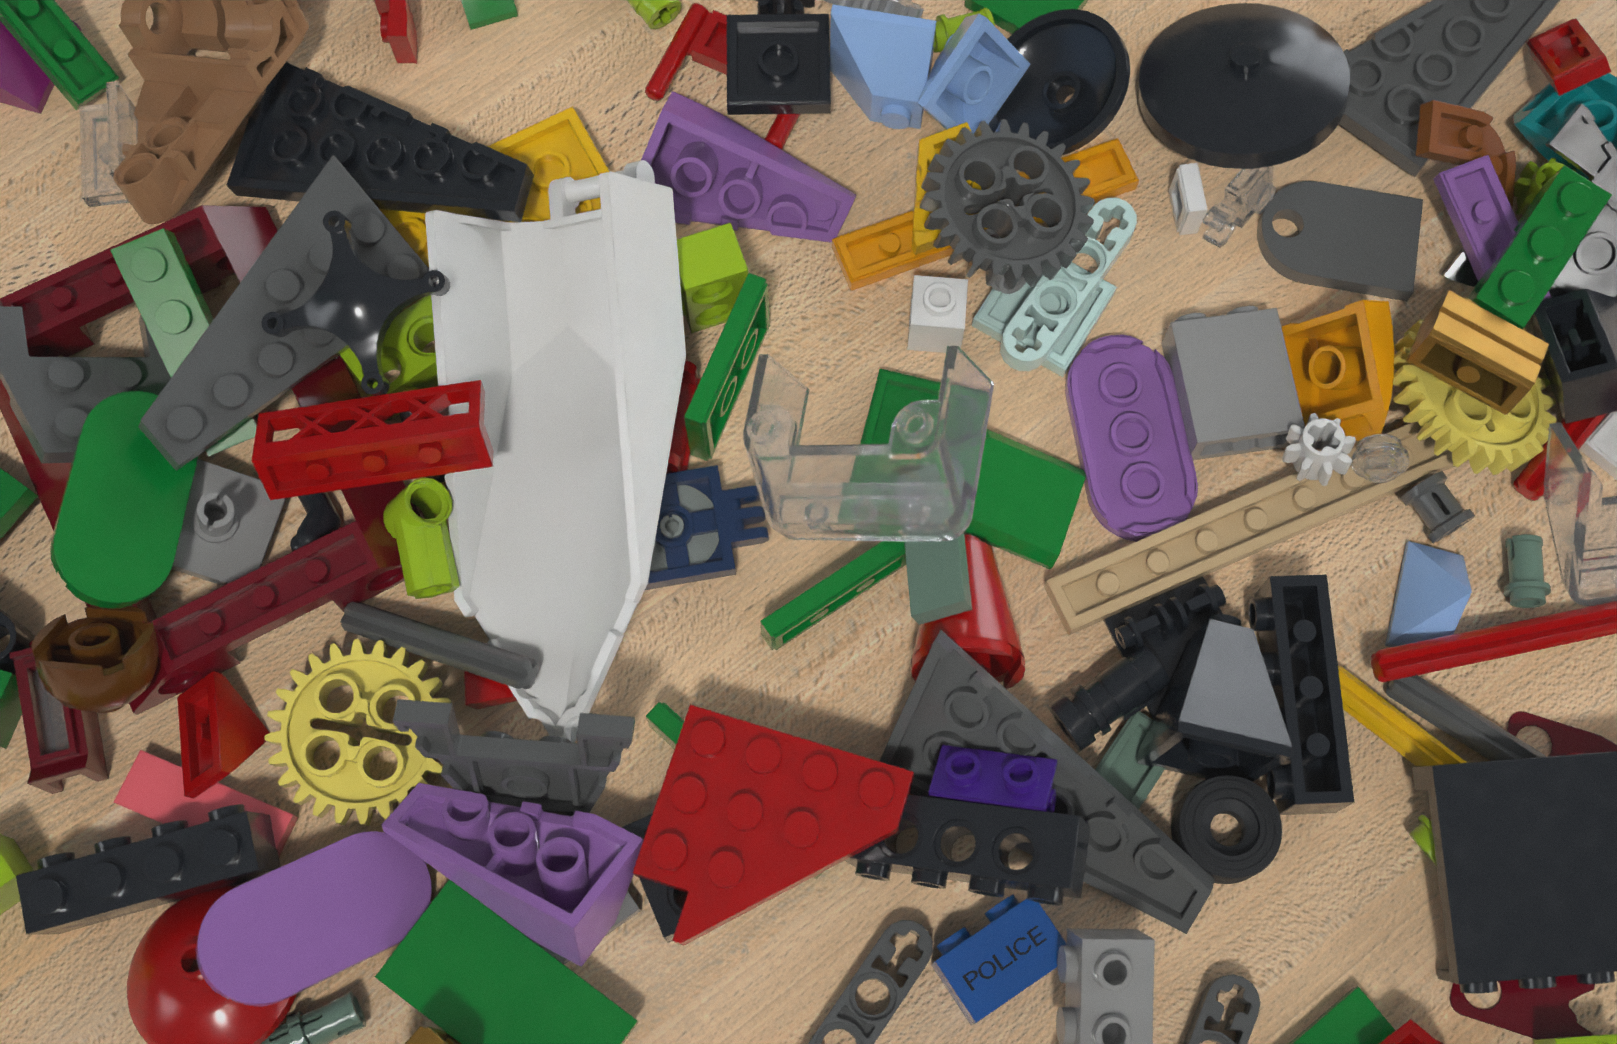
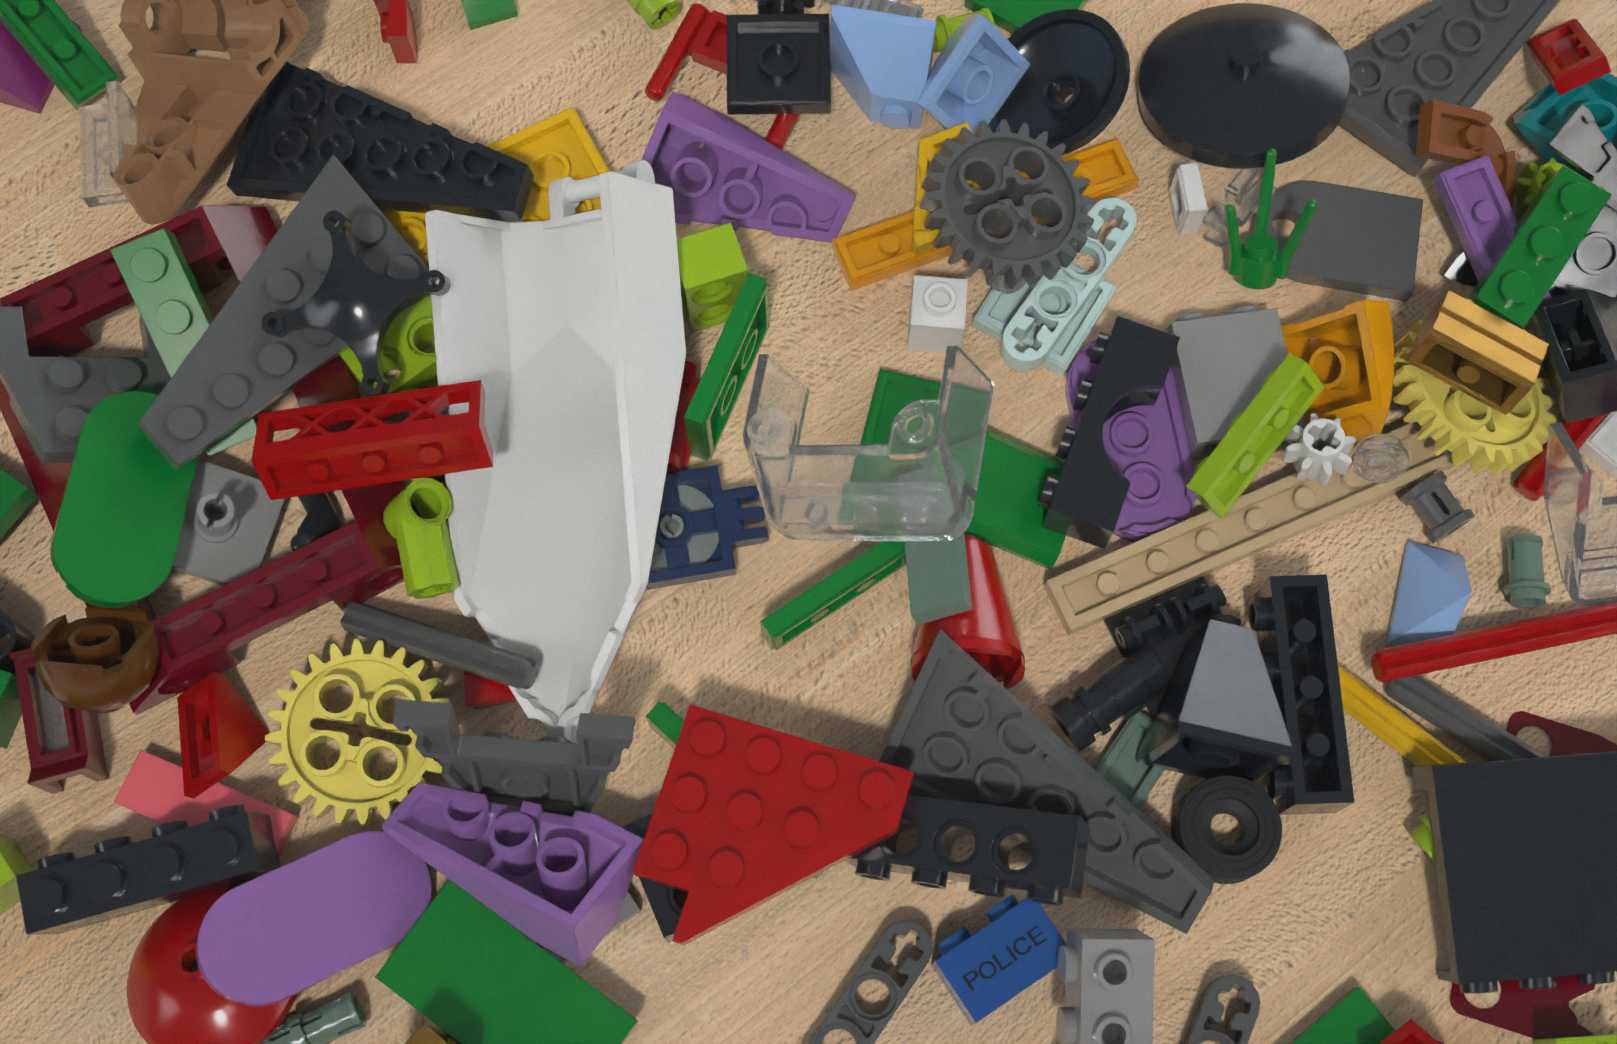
dark purple hinge [928,745,1058,813] -> none
none -> black arch [1038,316,1180,549]
none -> lime plate [1186,353,1325,519]
none -> green plant [1224,148,1318,289]

